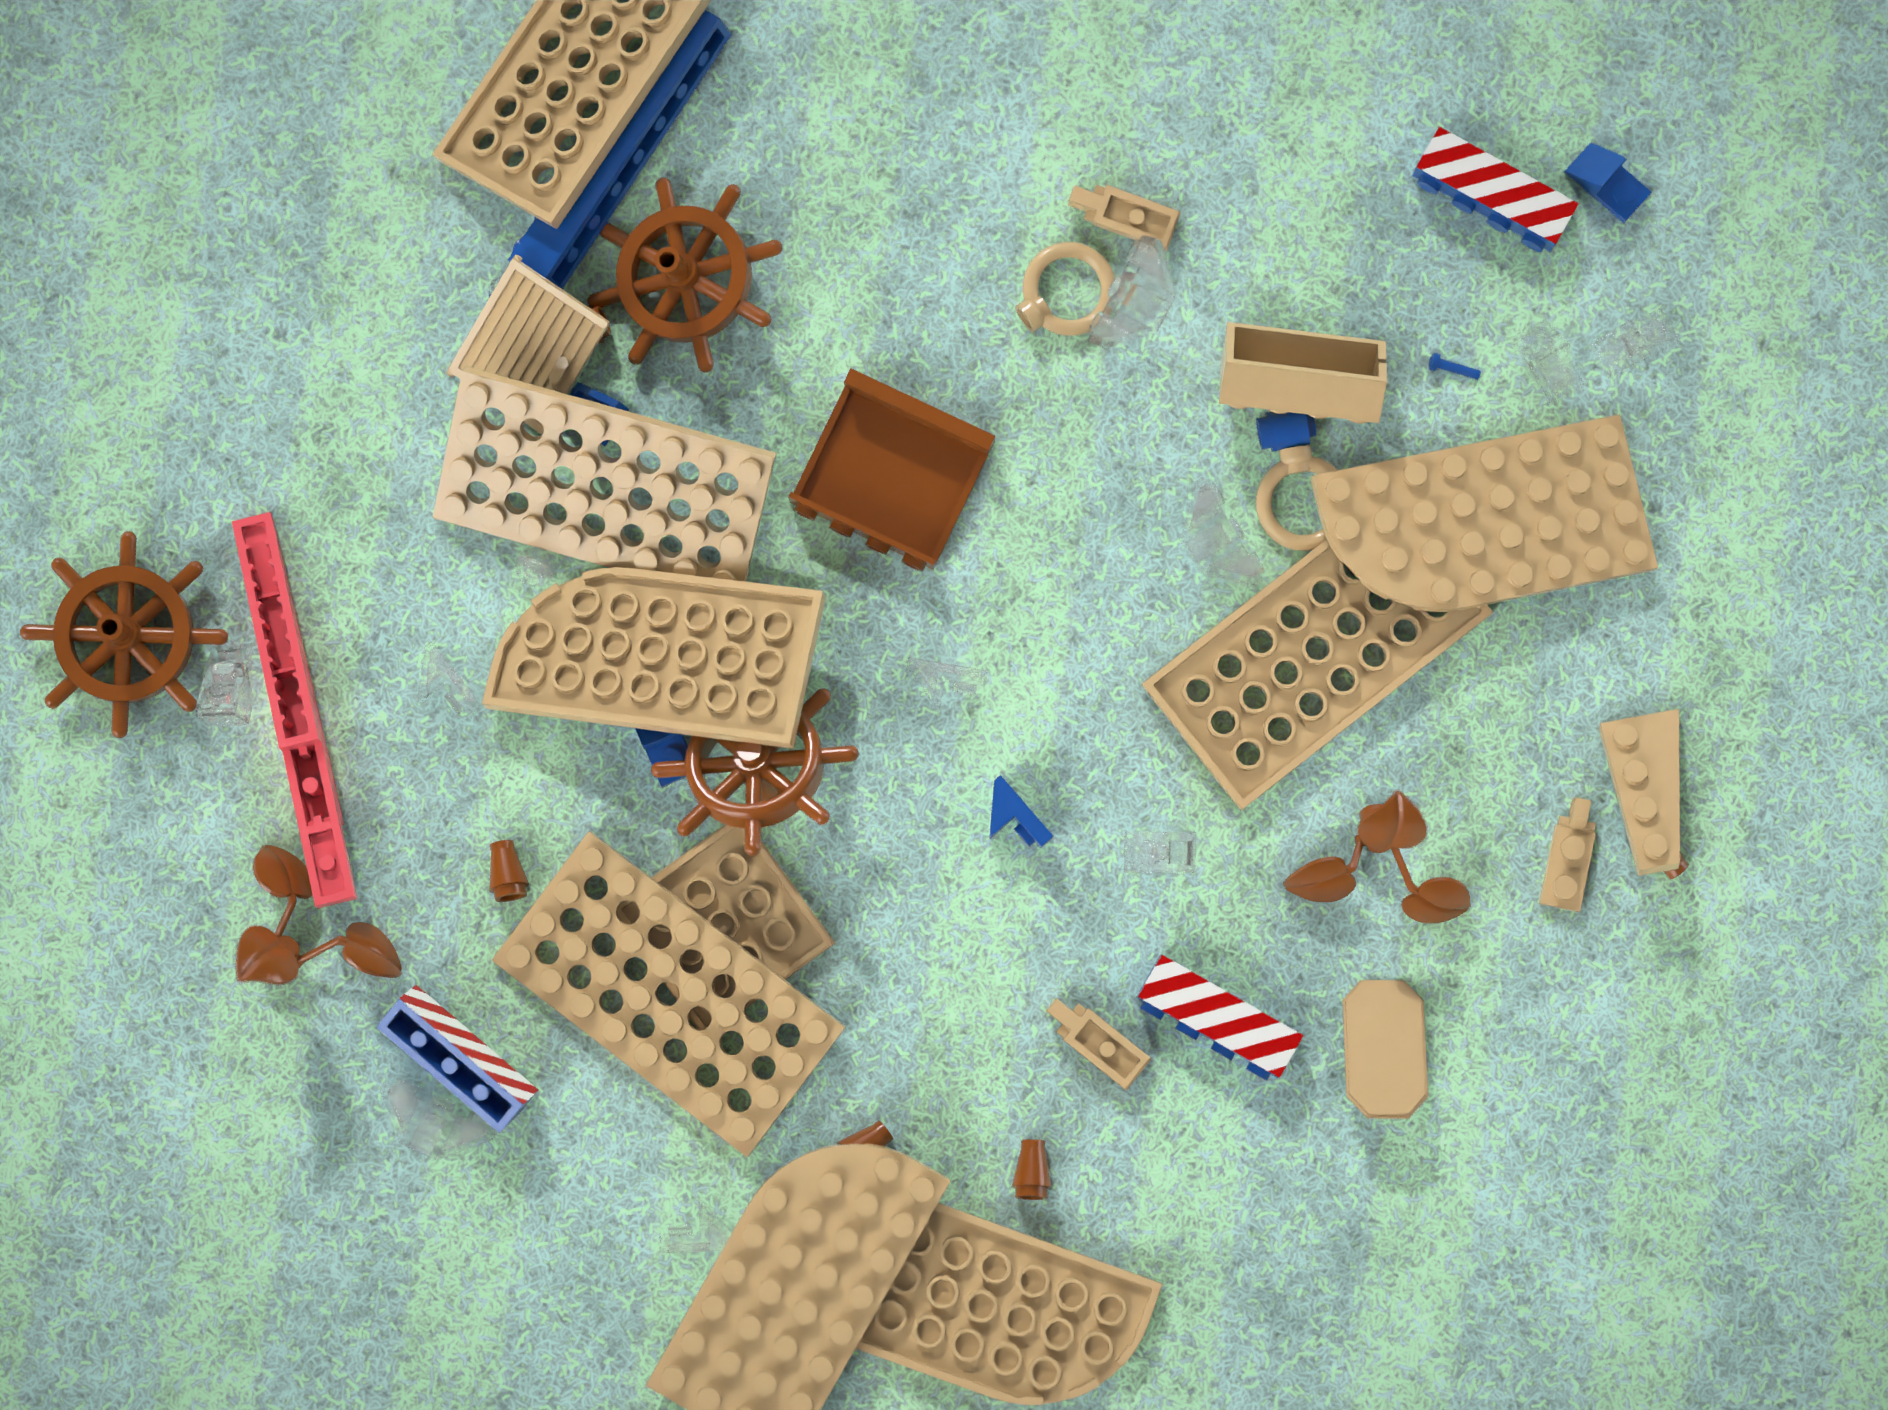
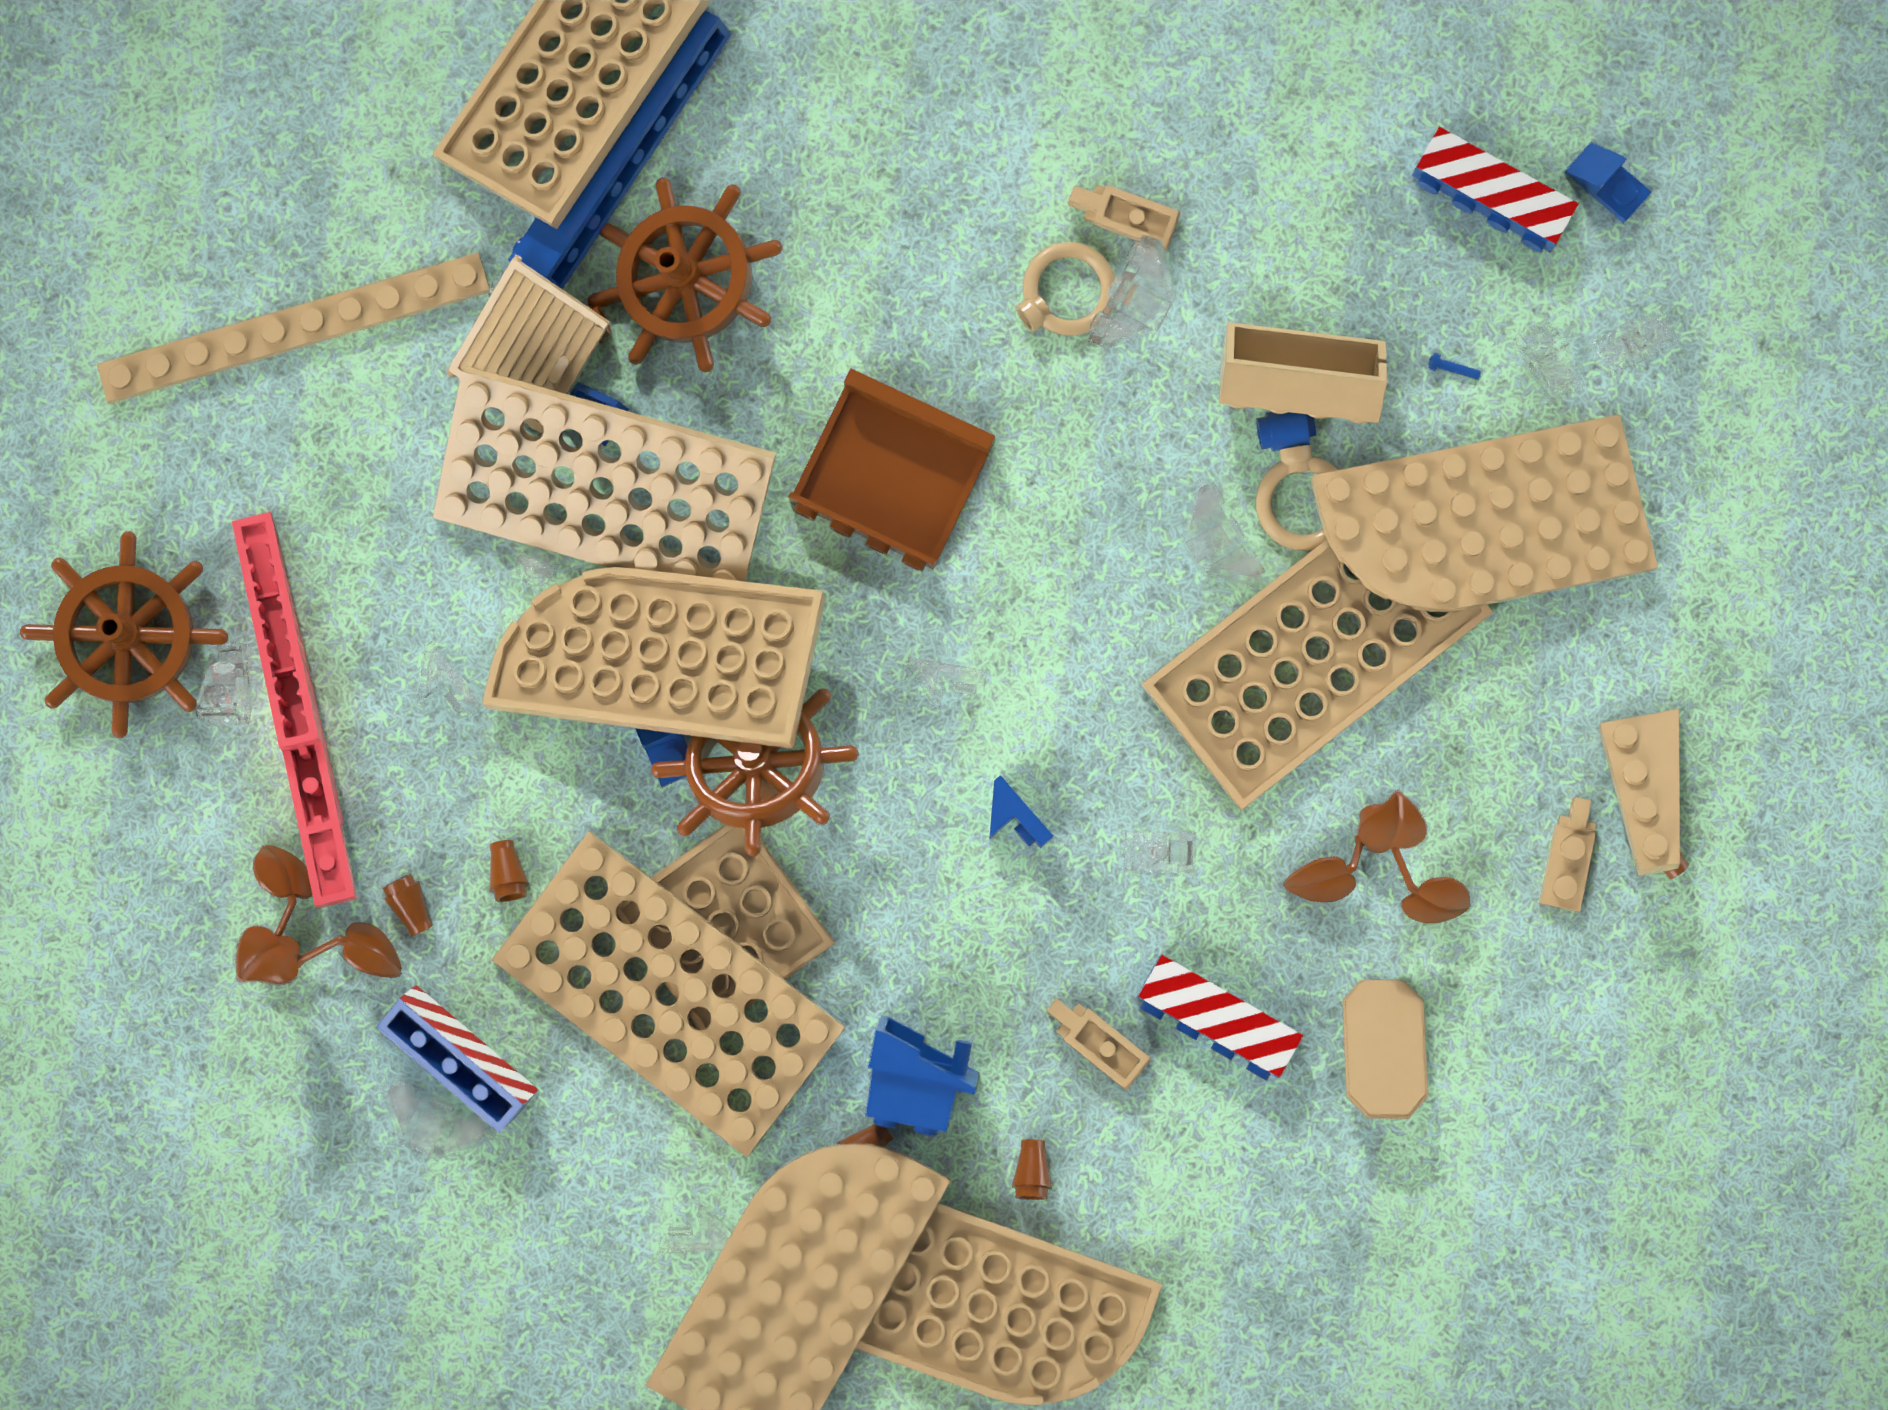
none -> tan plate [97,252,491,404]
none -> dark orange cone [382,873,433,937]
none -> blue piece [865,1015,979,1136]

